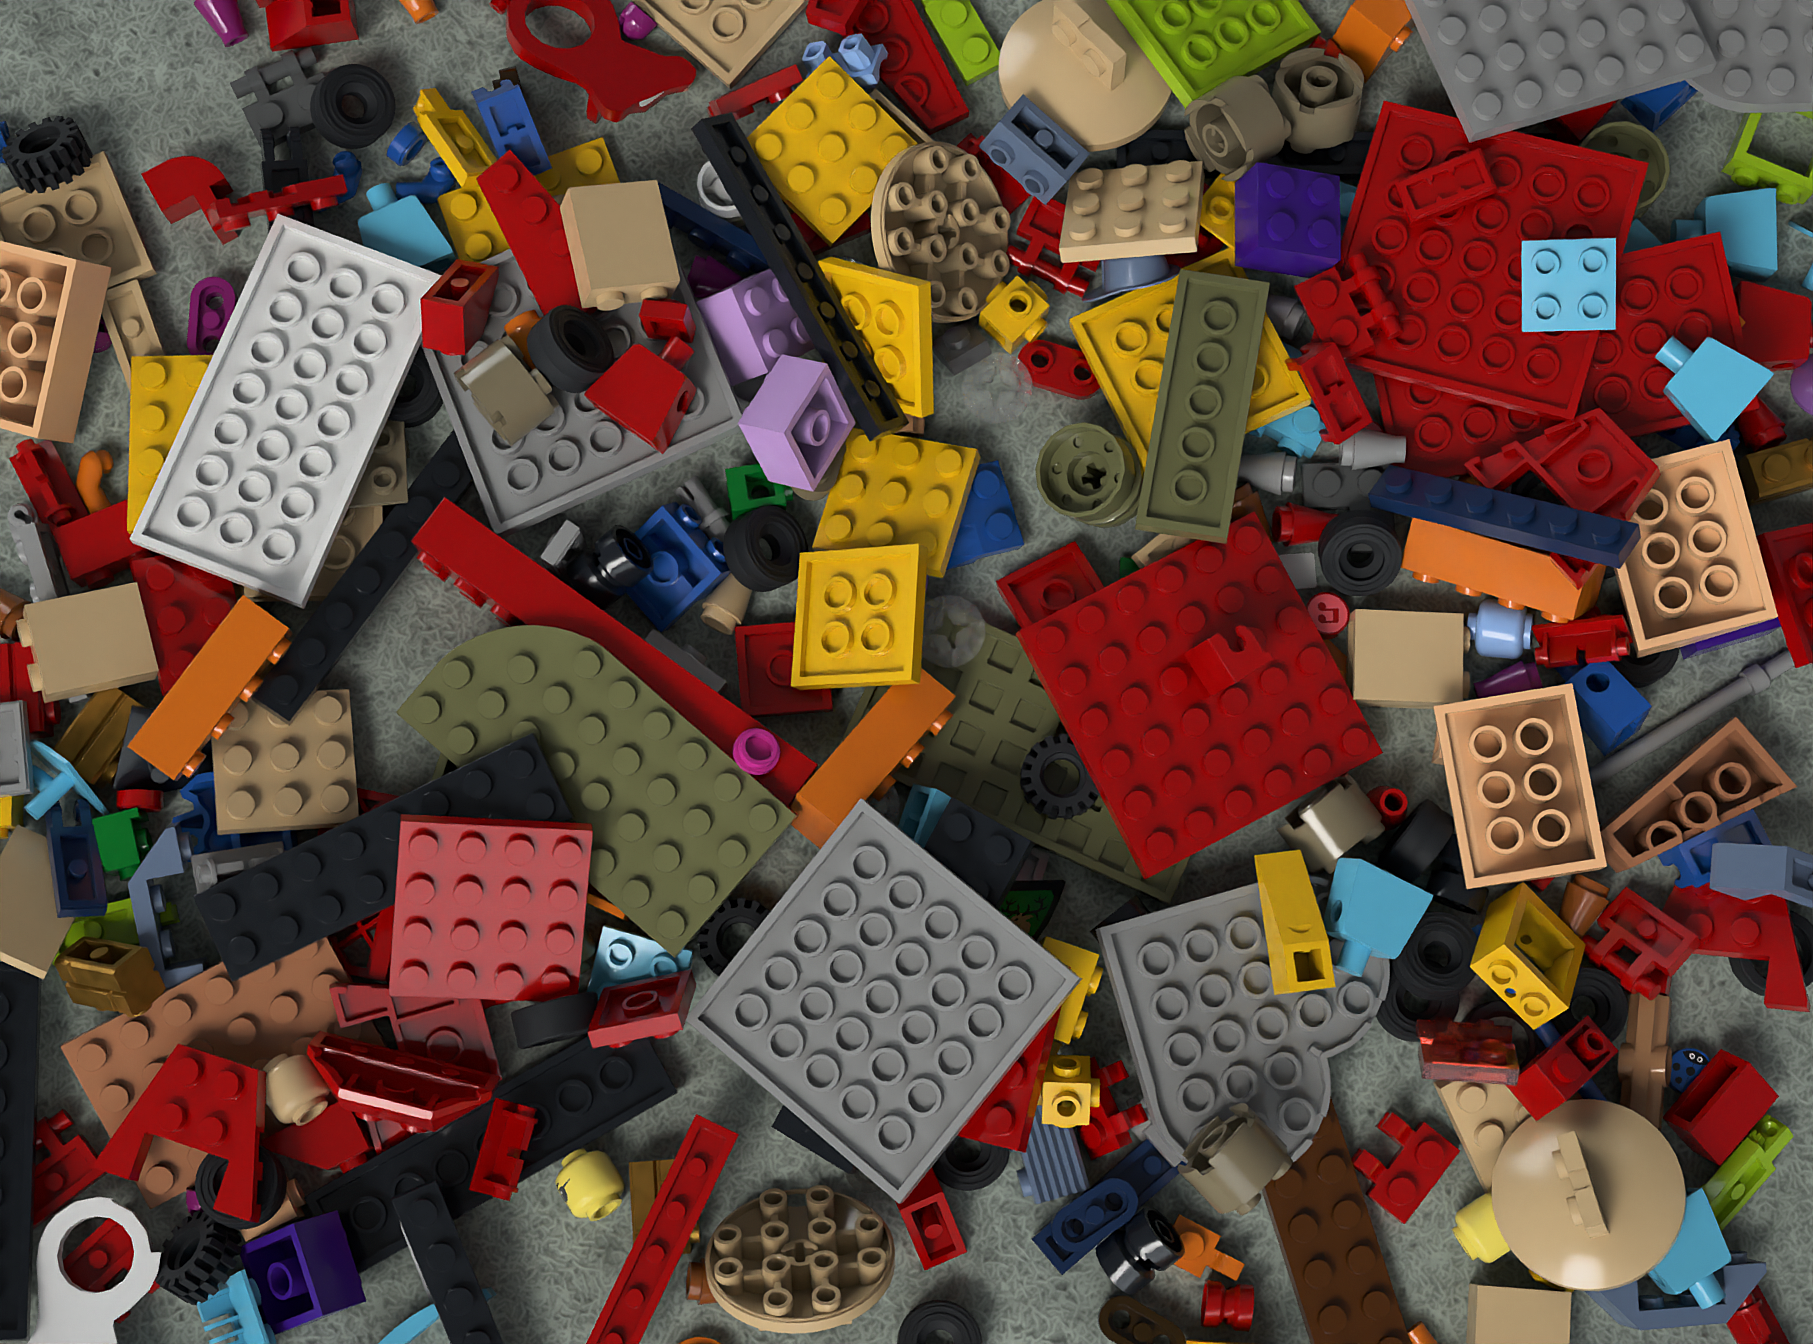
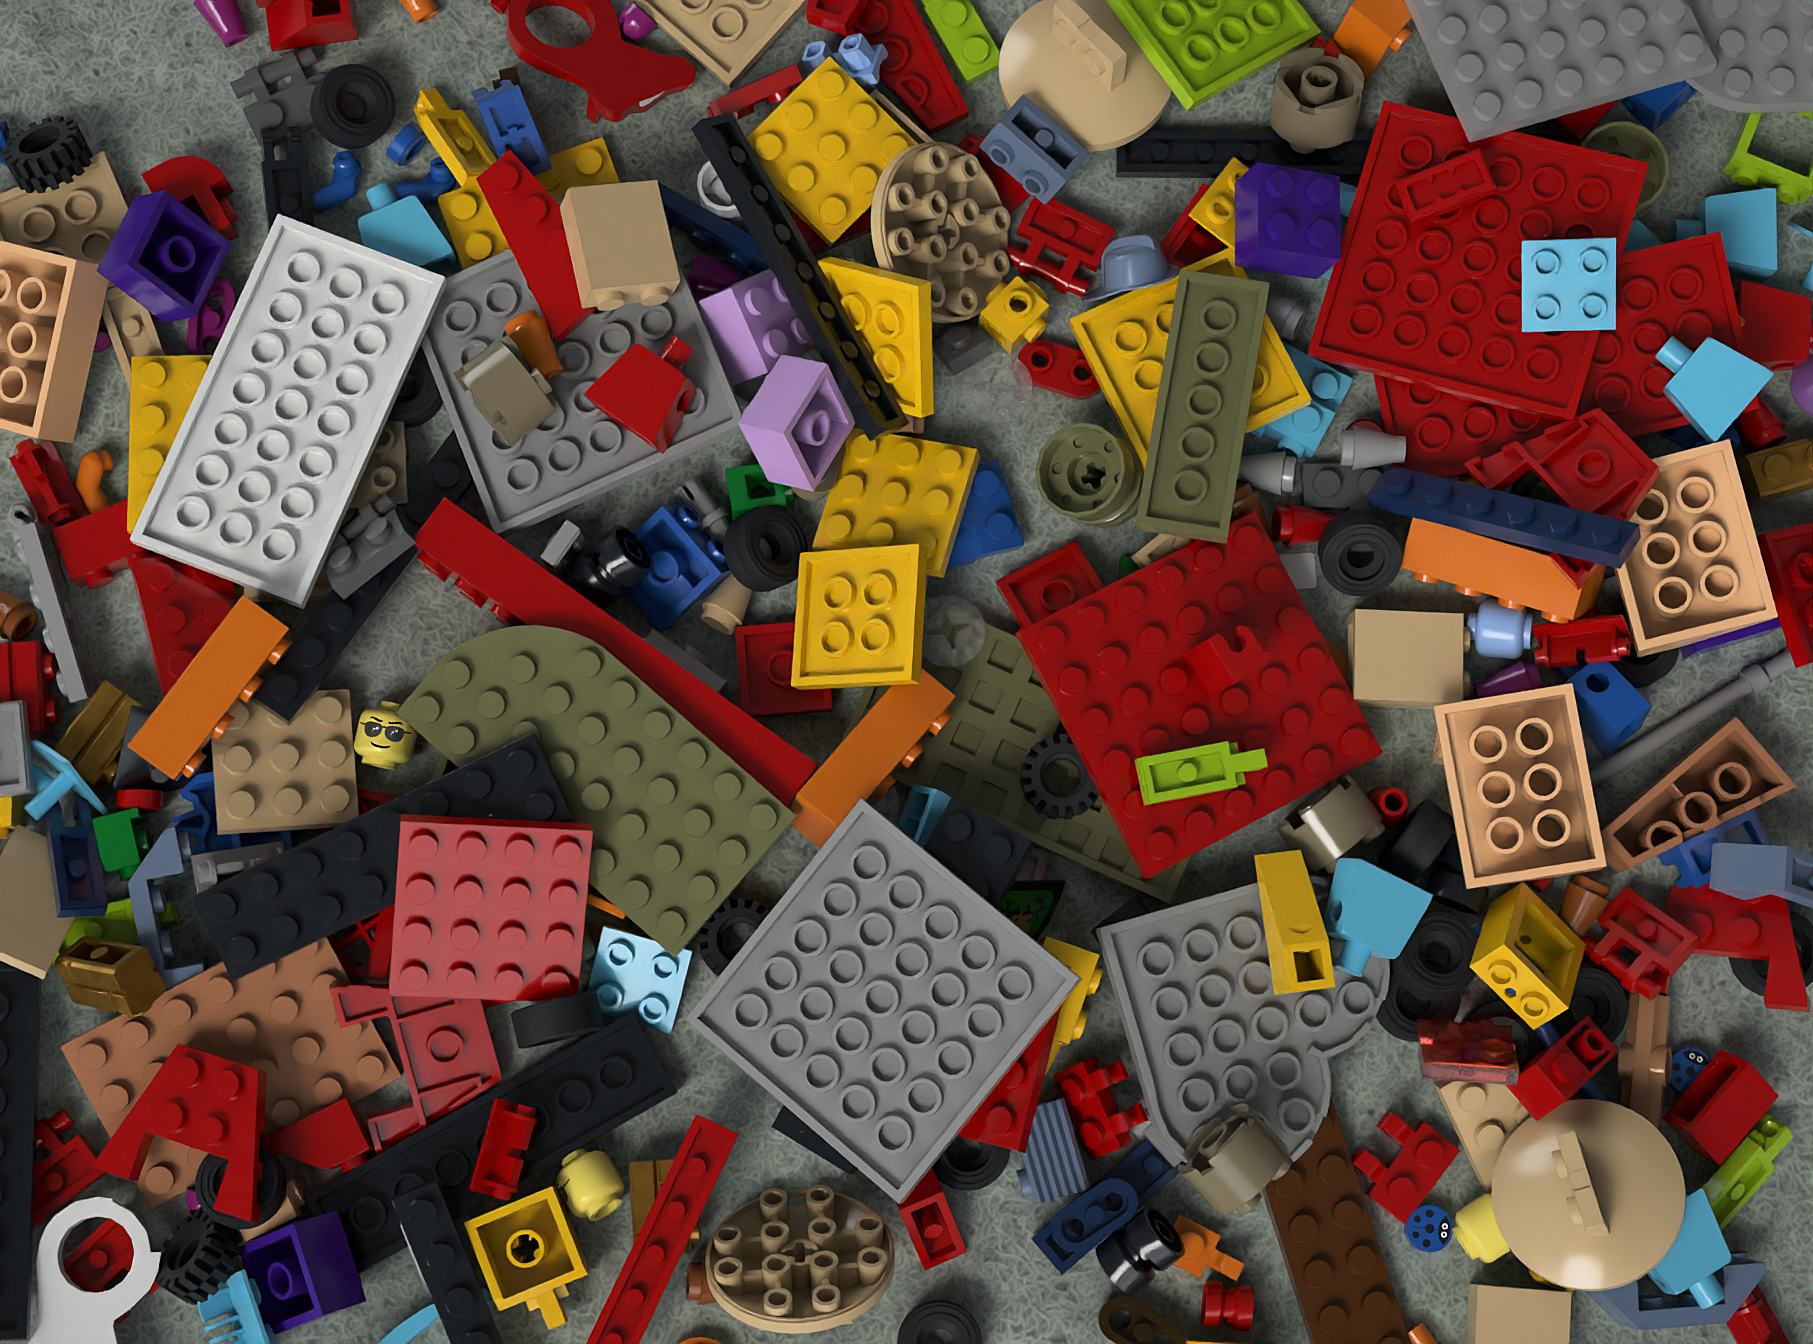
tan brick [16,582,159,703] -> none
red wing [206,174,348,233] -> none
tan head [263,1054,330,1126] -> none
red wedge [307,1031,501,1133] -> none
red slope [420,259,499,356] -> none
black tyre [527,305,614,393] -> none
red plate [587,969,697,1048] -> none
red plate [639,298,696,343] -> none
dark pink plate [733,728,780,775] -> none
yellow brick [1037,1055,1100,1128] -> none
tan plate [1059,160,1205,263] -> none
dark tan brick [1184,75,1291,181] -> none
red hinge [1285,342,1373,445] -> none
red plate [1294,252,1404,363] -> none
coral tile [1305,592,1350,640] -> none
none -> dark purple brick [97,190,232,323]
none -> dark grey plate [323,493,416,599]
none -> light yellow head [354,701,418,771]
none -> yellow hinge [464,1186,591,1330]
none -> lime hinge [1135,741,1268,806]
none -> blue tile [1404,1205,1453,1252]

